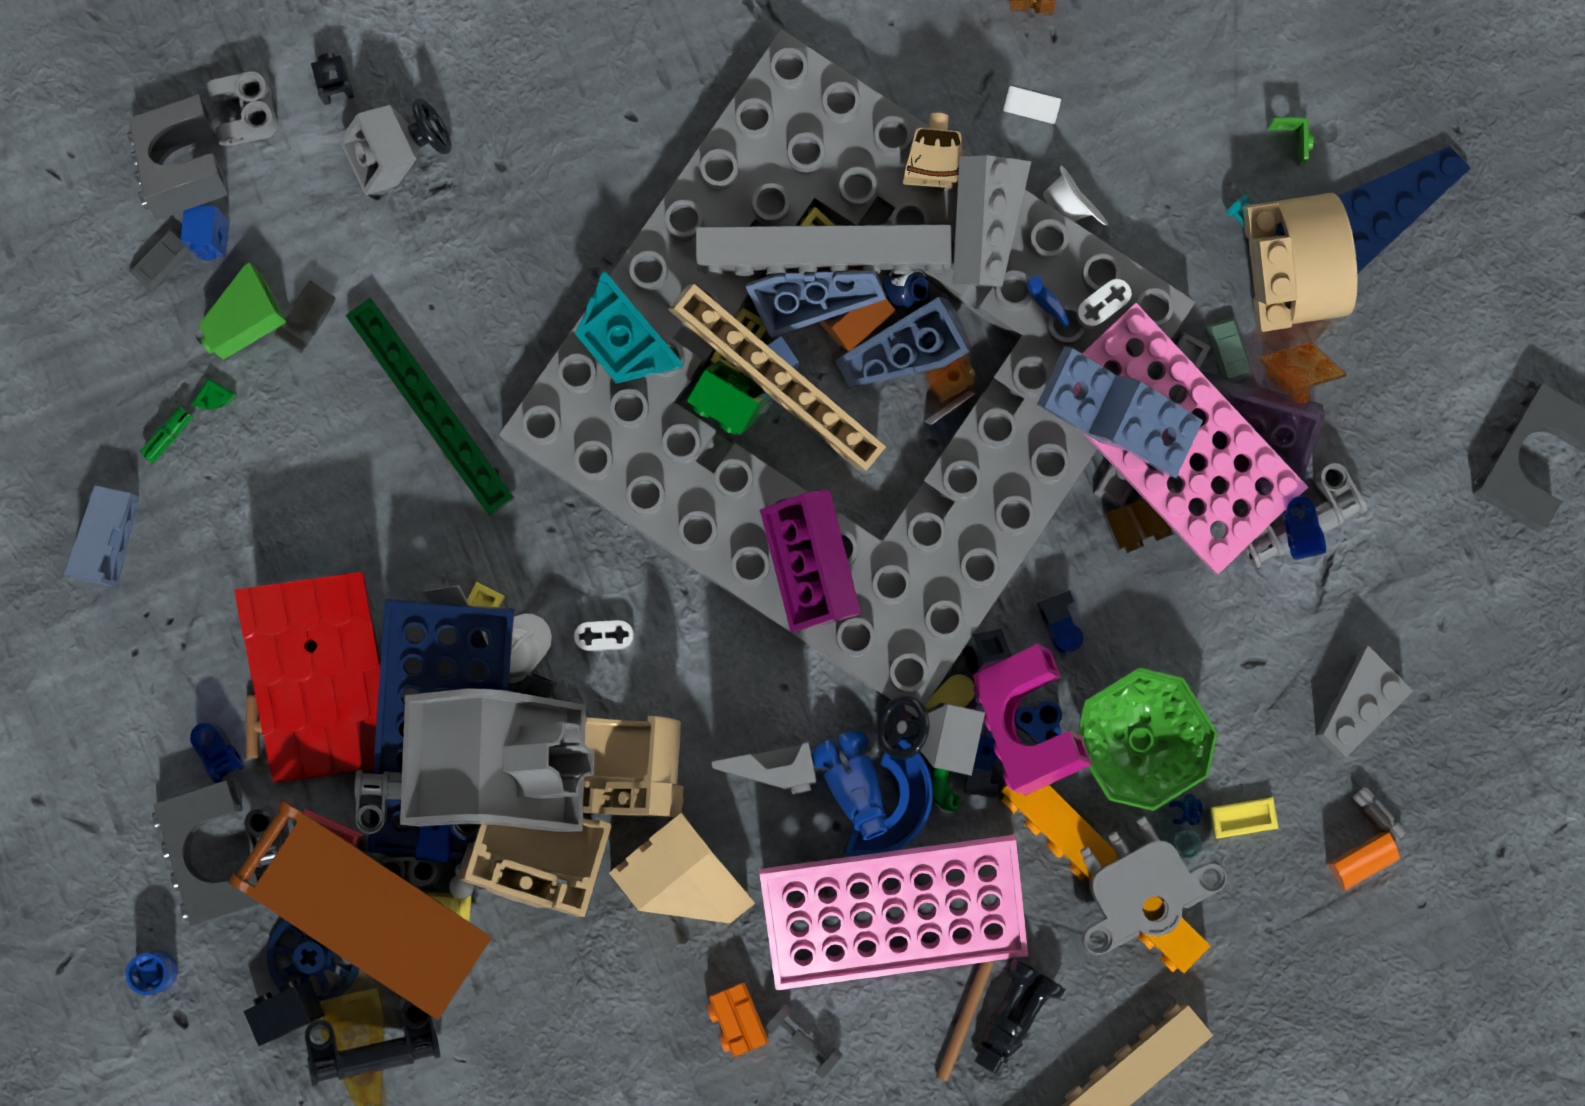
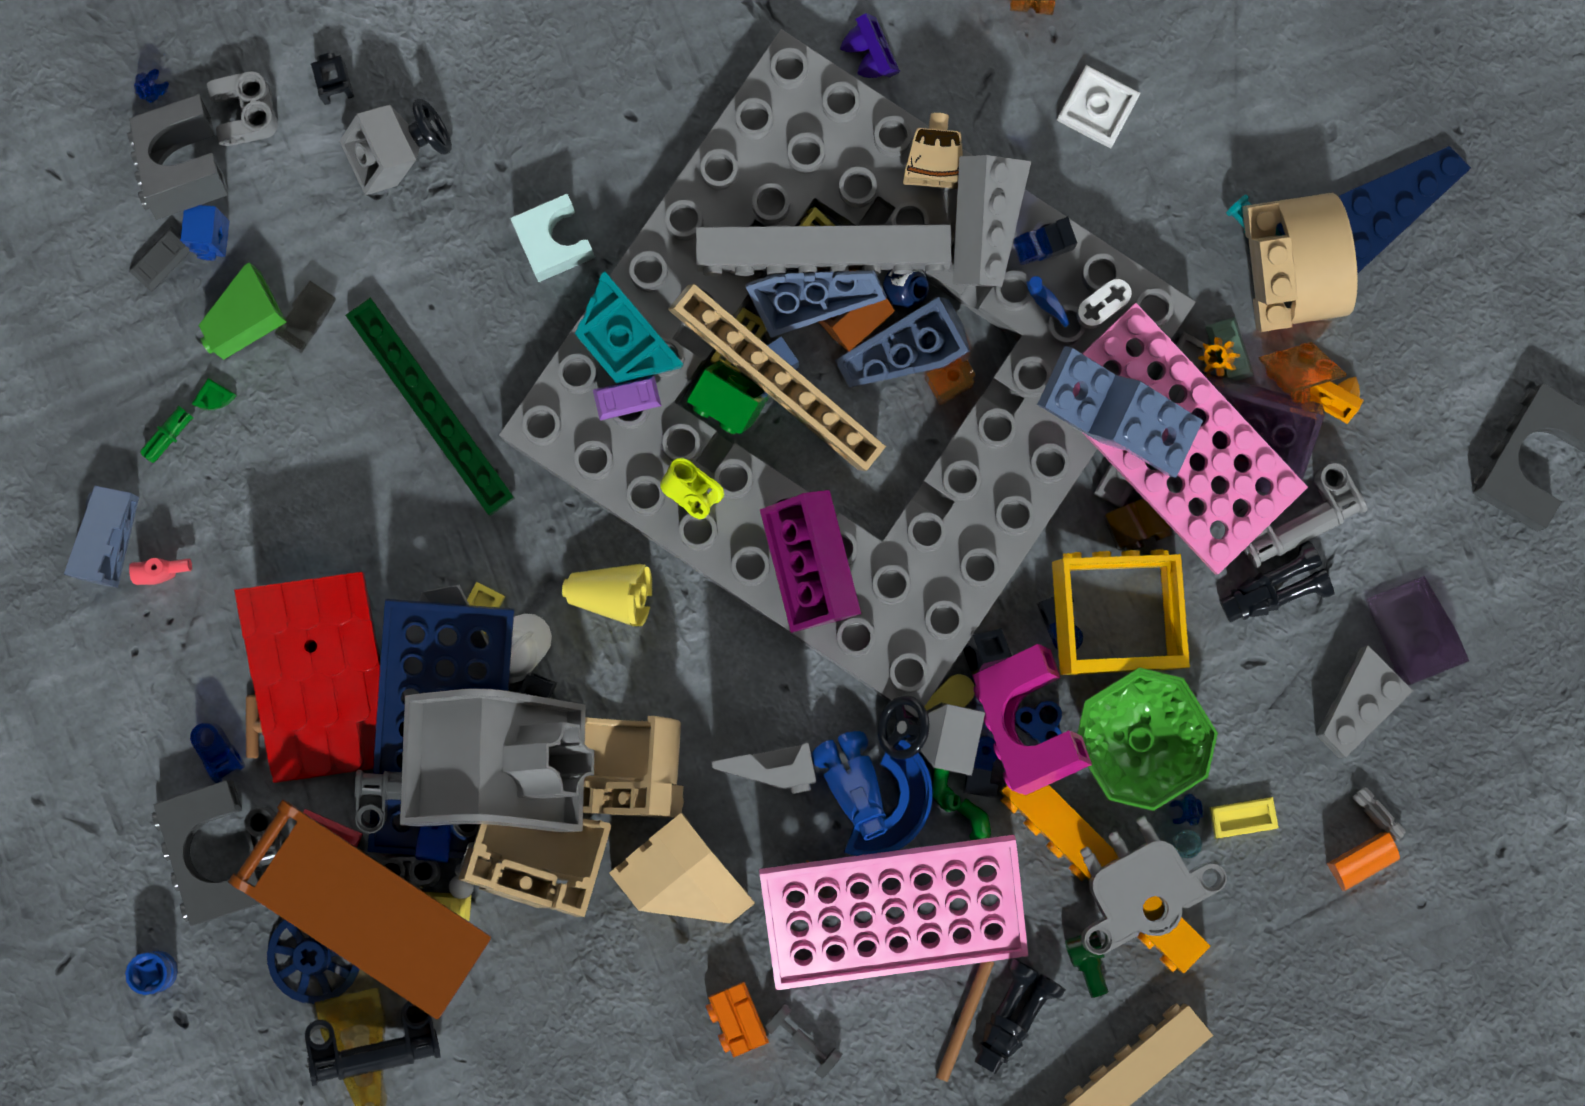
black brick [243,980,325,1047] -> none
white beam [574,620,634,651] -> none
white sticker [924,391,975,425] -> none
white sticker [1003,86,1061,124] -> none
white piece [1043,166,1108,226] -> none
bright green bracket [1268,118,1314,166] -> none
clear blue piece [1282,496,1326,561] -> none
none -> coral piece [129,558,192,585]
none -> clear blue plate [134,69,169,103]
none -> light aqua piece [510,194,595,282]
none -> light yellow cone [562,564,652,626]
none -> medium lavender tile [593,375,662,421]
none -> neon yellow piece [660,458,724,519]
none -> dark purple tile [840,13,900,78]
none -> green arm [957,798,991,840]
none -> leg [1013,216,1077,265]
none -> yellow window [1052,549,1190,675]
none -> white tile [1057,65,1141,149]
none -> dark green pin [1065,931,1109,998]
none -> light orange gear [1198,337,1240,377]
none -> black piece [1219,541,1335,622]
none -> light orange tile [1293,366,1364,424]
none -> clear purple slope [1366,576,1469,685]

